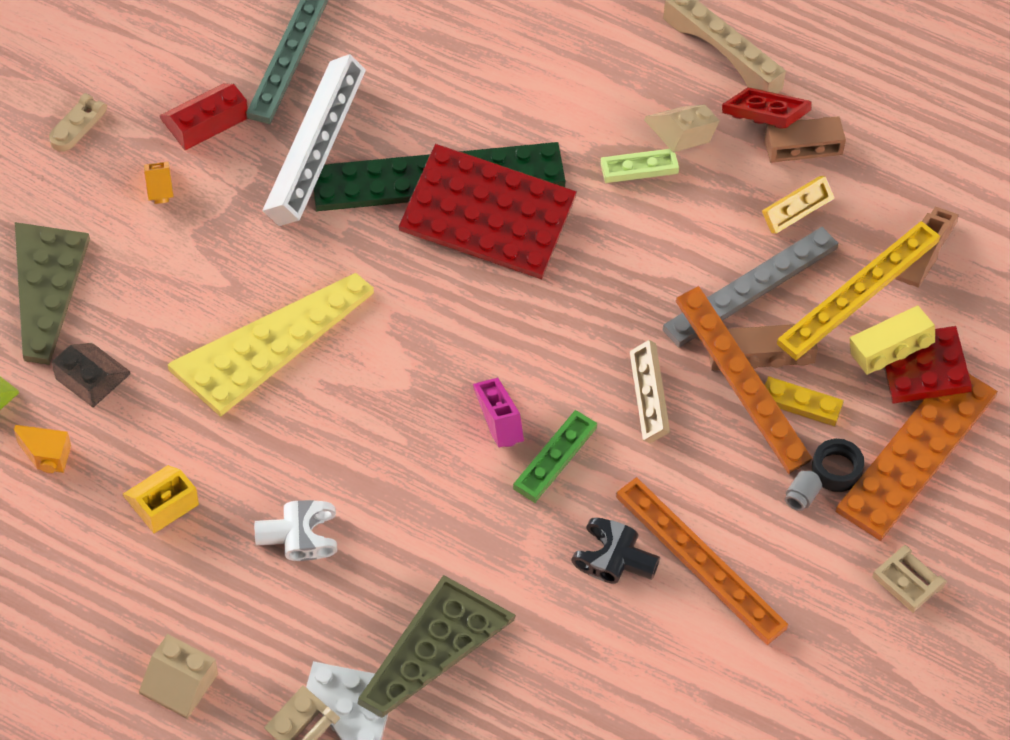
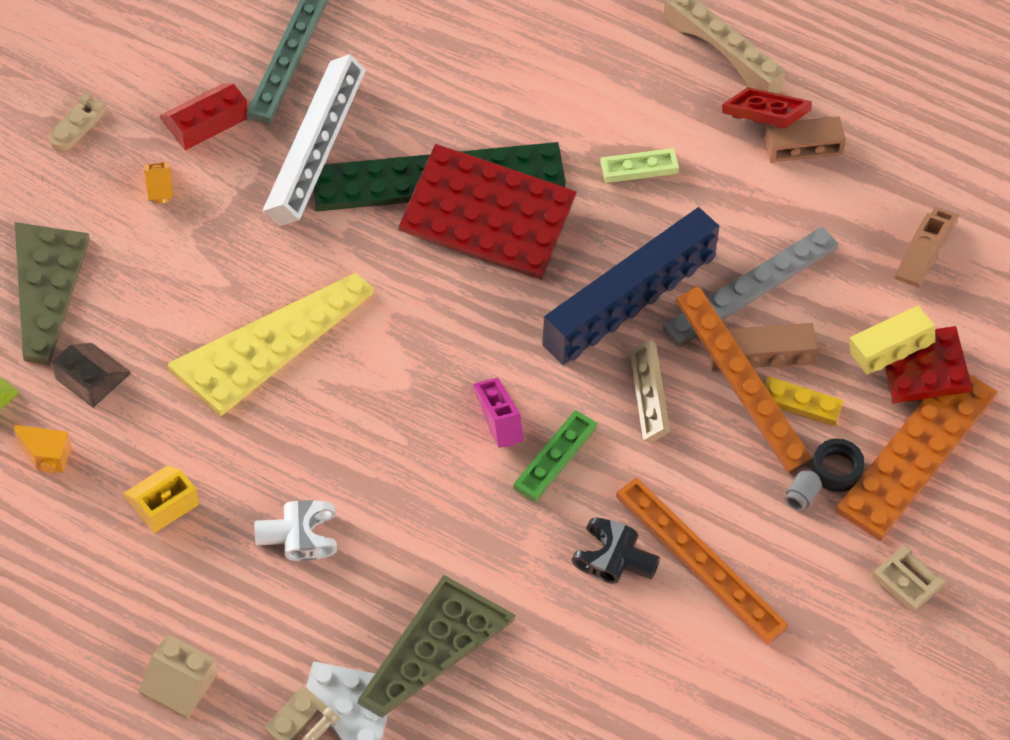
tan slope [644,105,720,153] -> none
yellow plate [762,176,834,234] -> none
yellow plate [777,221,940,361] -> none
none -> dark blue brick [542,207,720,365]

